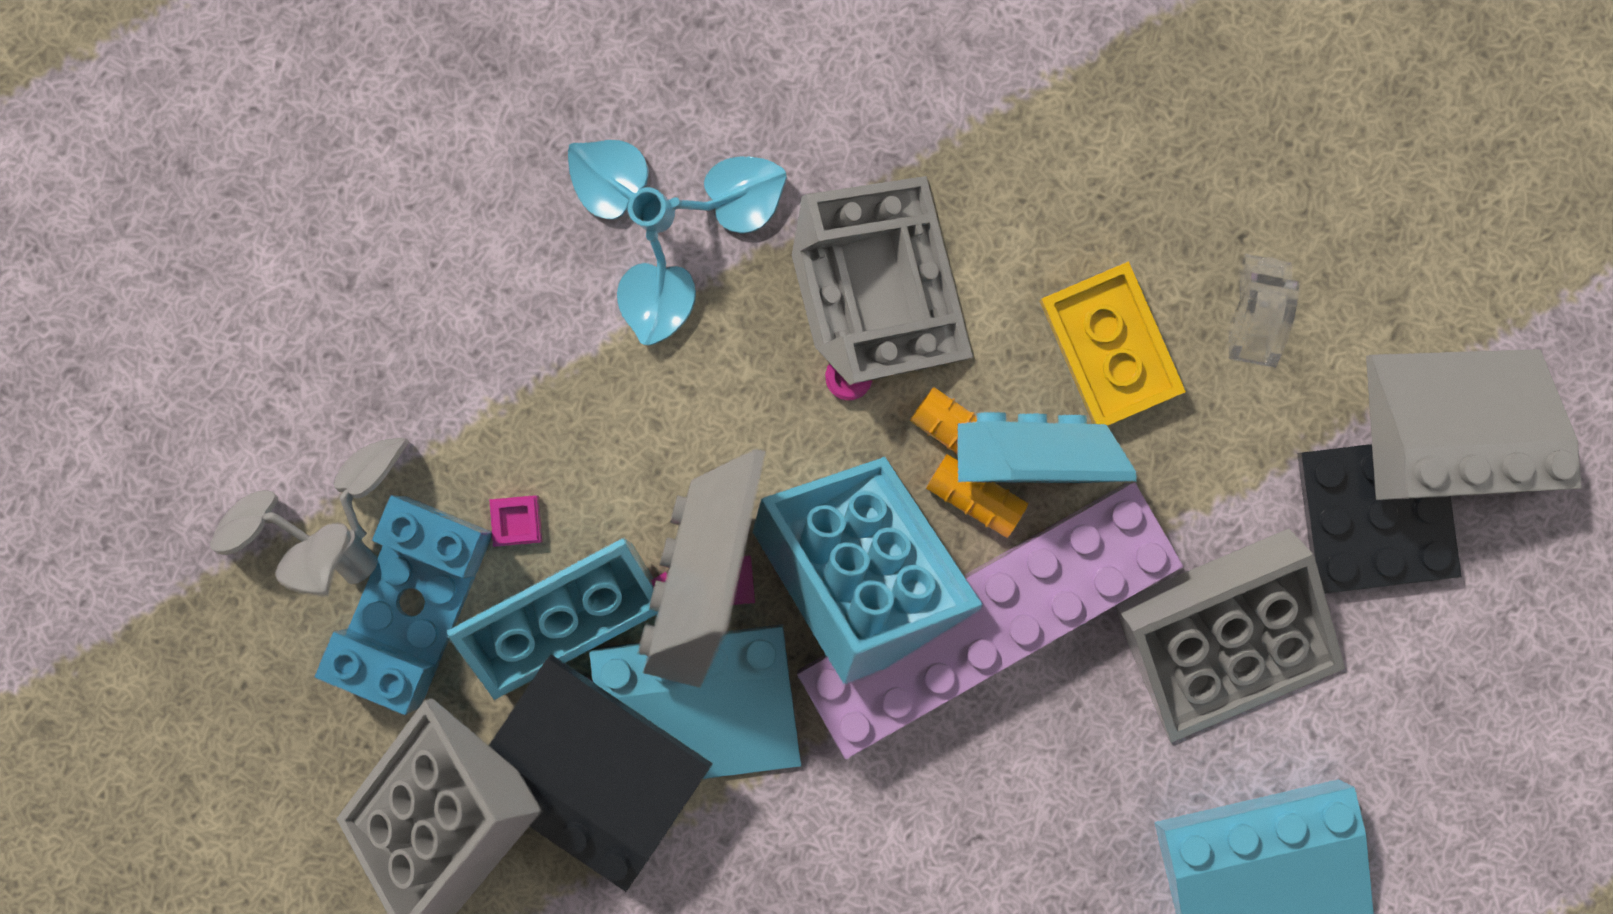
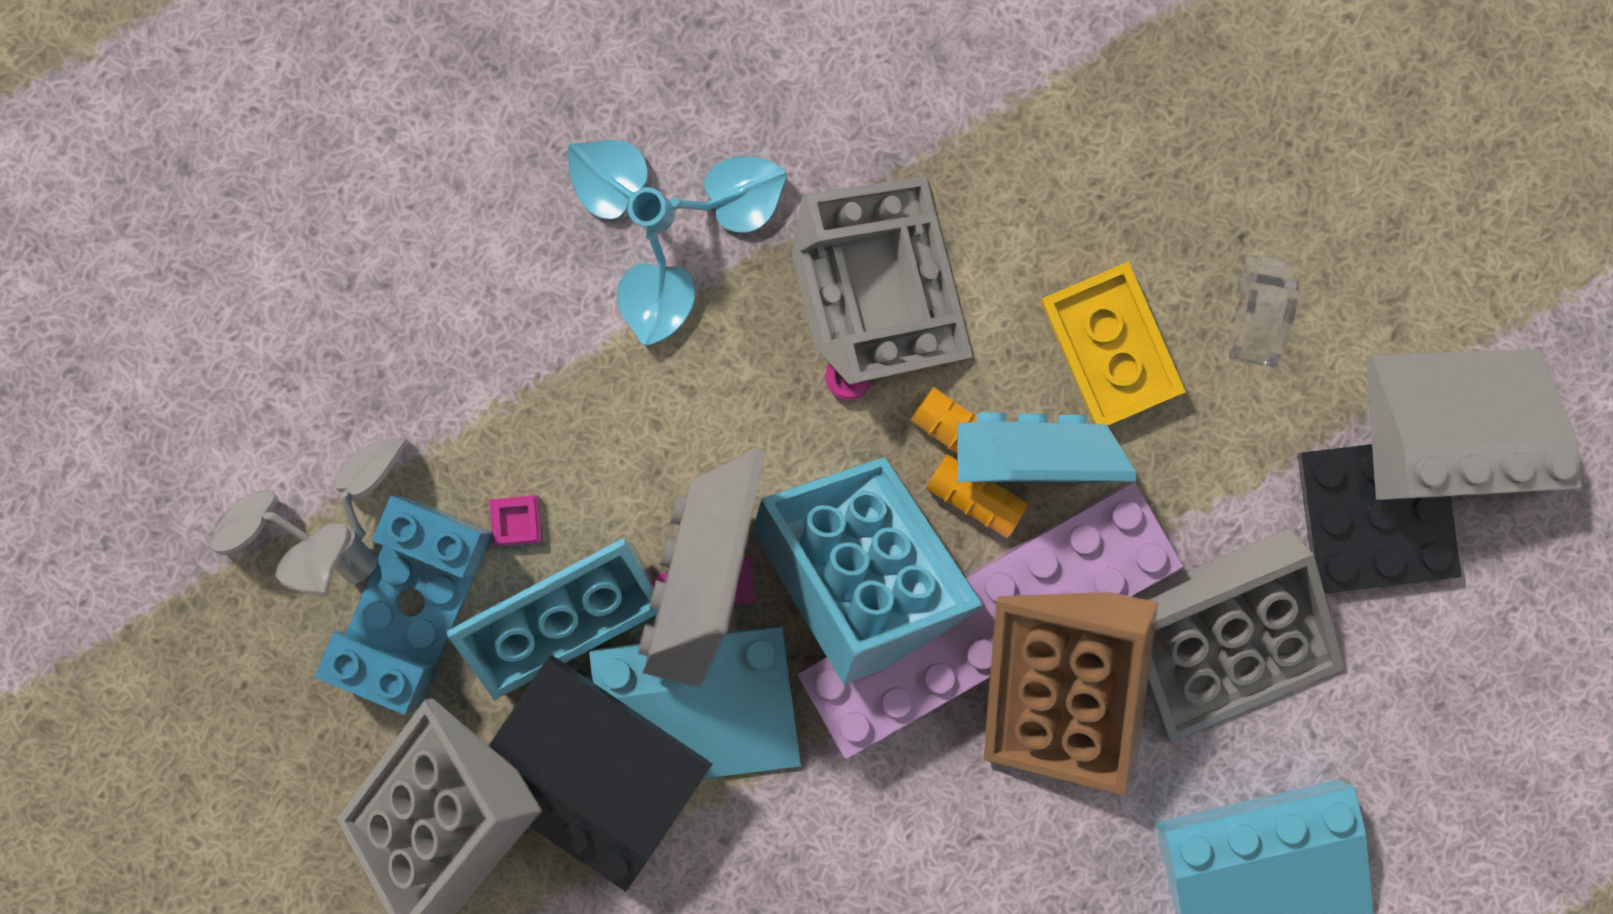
none -> medium nougat slope [984,592,1158,796]

